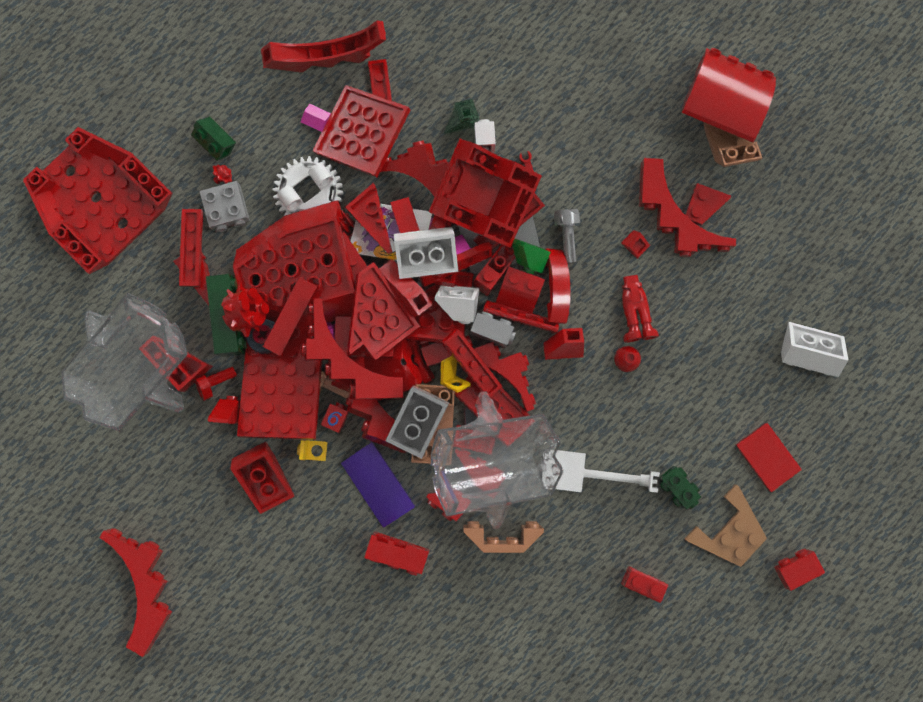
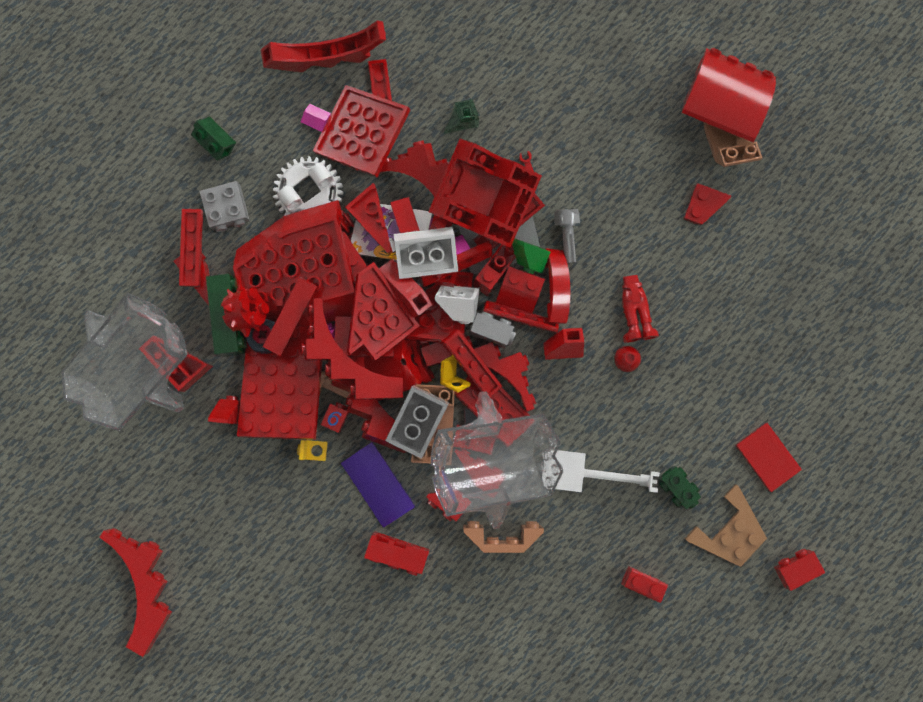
red wedge [23,127,173,274] -> none
red piece [195,367,237,401] -> none
red plant [212,164,232,184] -> none
red slope [231,441,294,514] -> none
white brick [474,119,496,153] -> none
red slope [621,230,650,259] -> none
red arch [639,158,736,257] -> none
white slope [781,322,848,377] -> none

